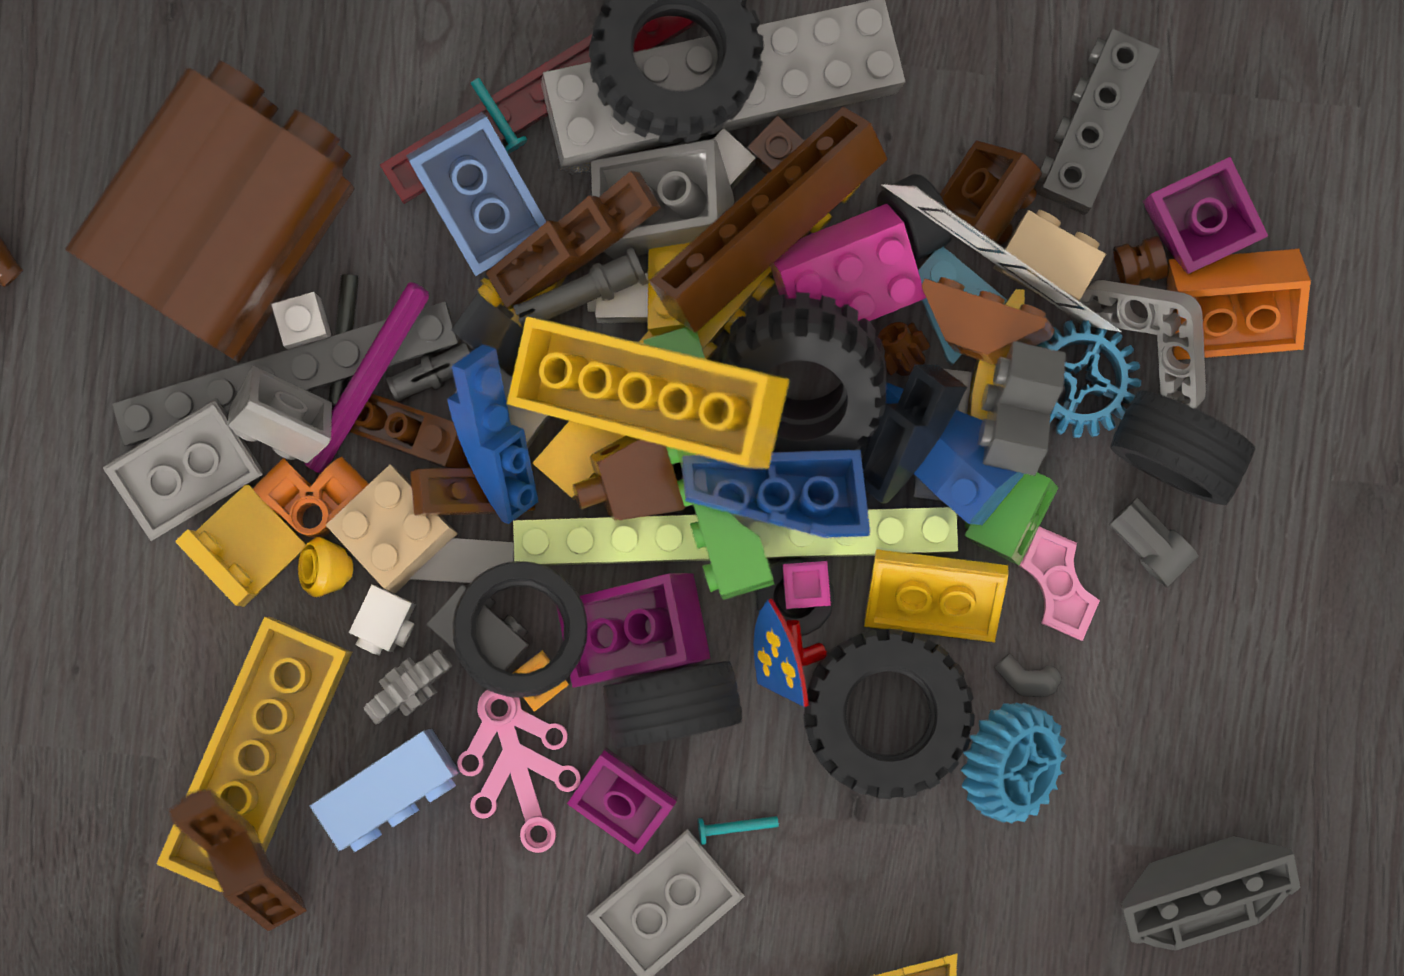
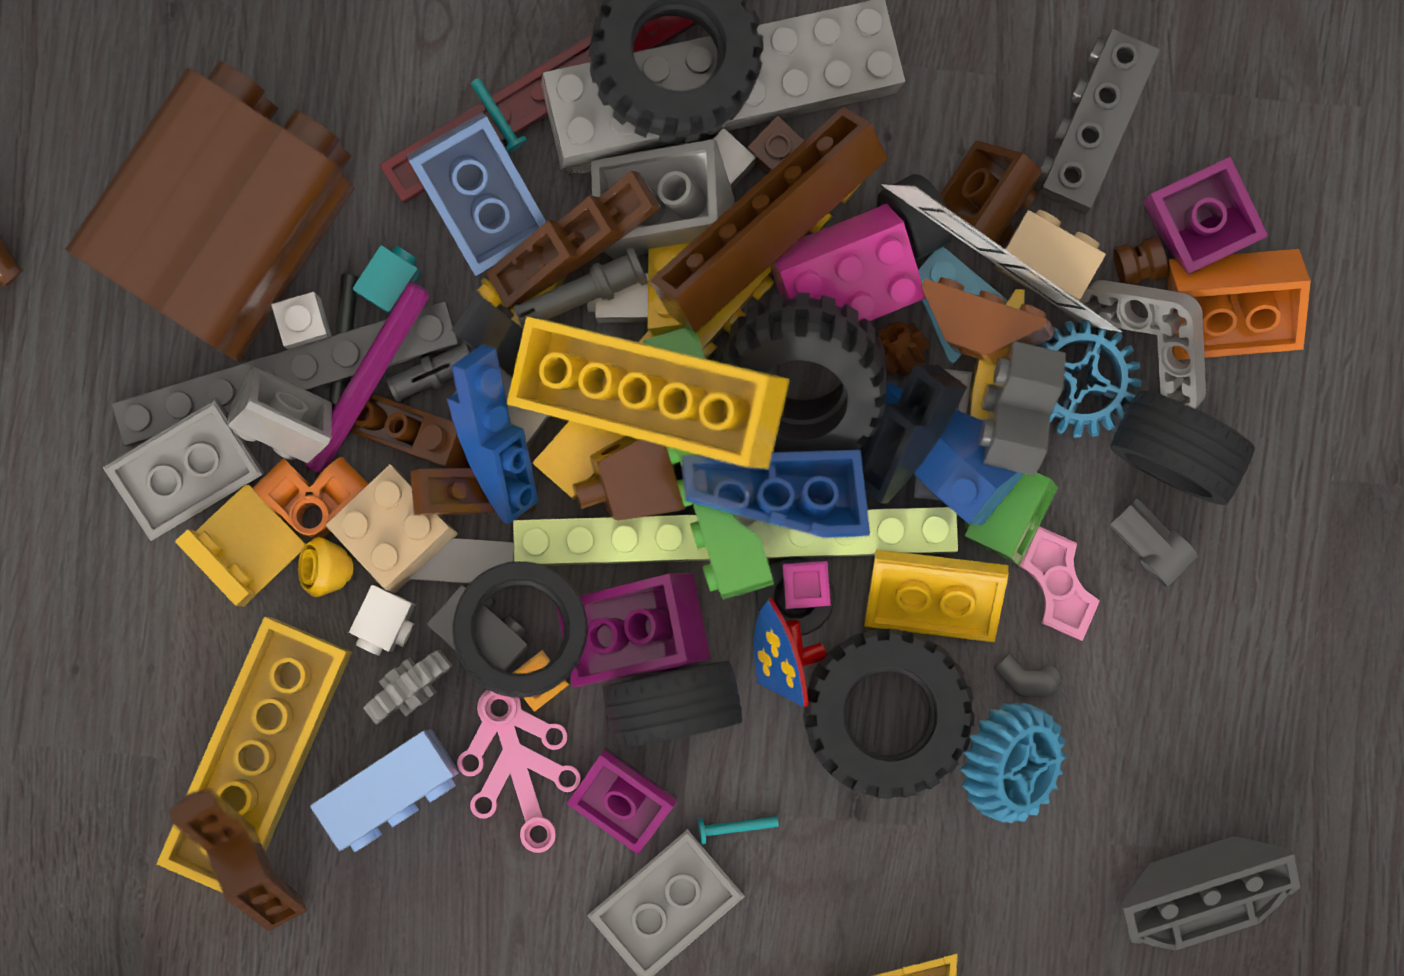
none -> teal brick [352,245,422,315]

